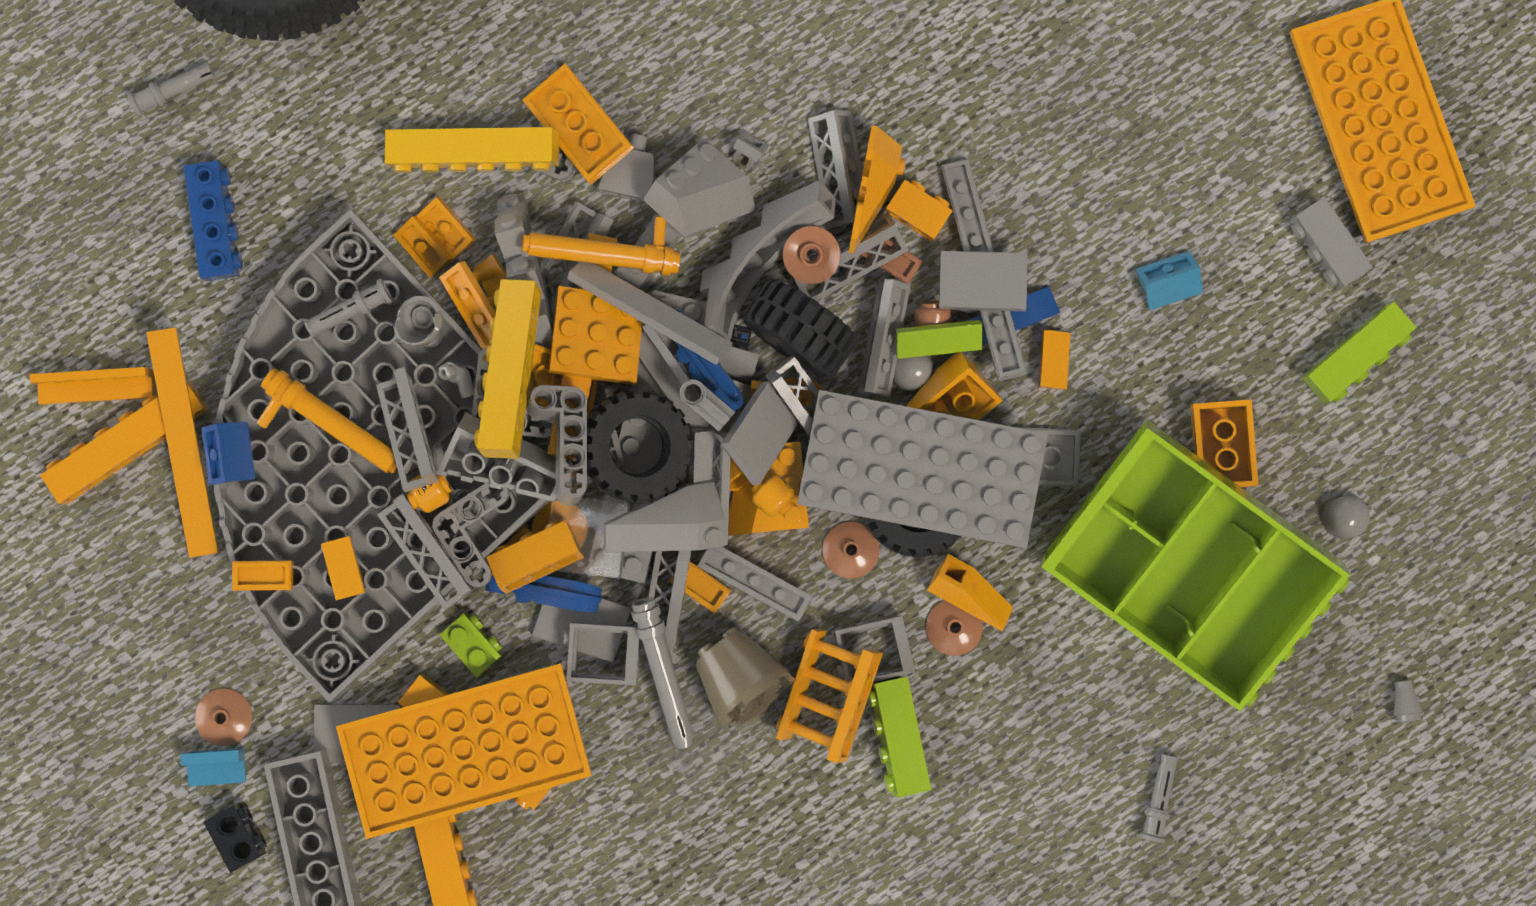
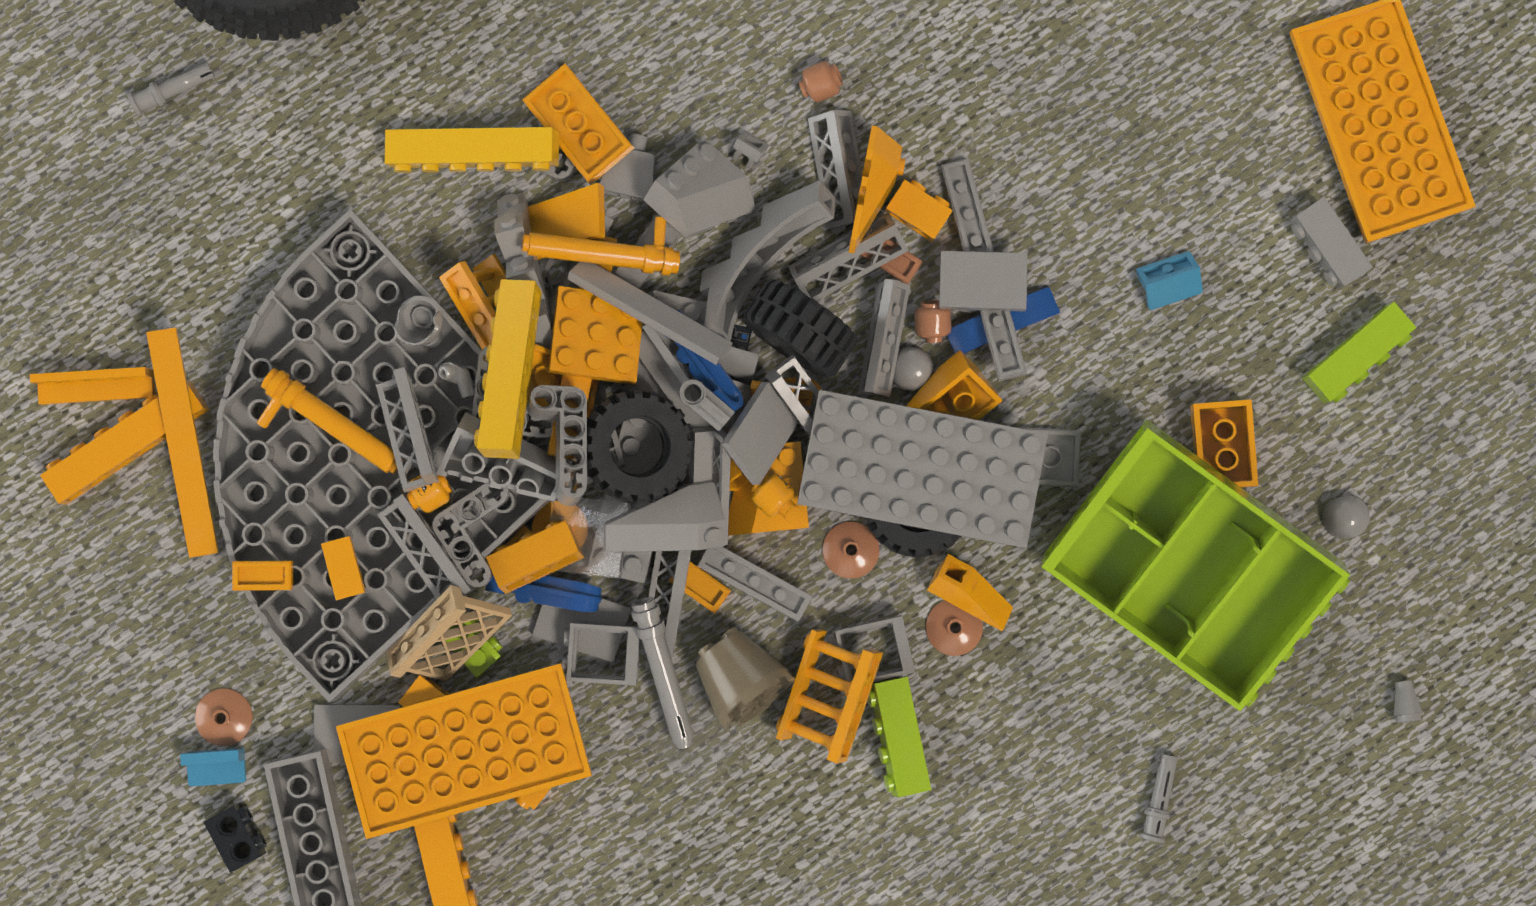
blue brick [184,160,243,282] -> none
blue panel [201,422,255,486] -> none
light grey pin [304,279,393,337] -> none
light orange slope [393,197,477,278] -> none
nougat dish [783,226,841,284] -> none
lime tile [895,320,982,359] -> none
light orange slope [1038,330,1071,390] -> none
none -> tan fence [386,585,512,681]
none -> light orange tile [528,183,605,260]
none -> nougat head [799,61,843,103]

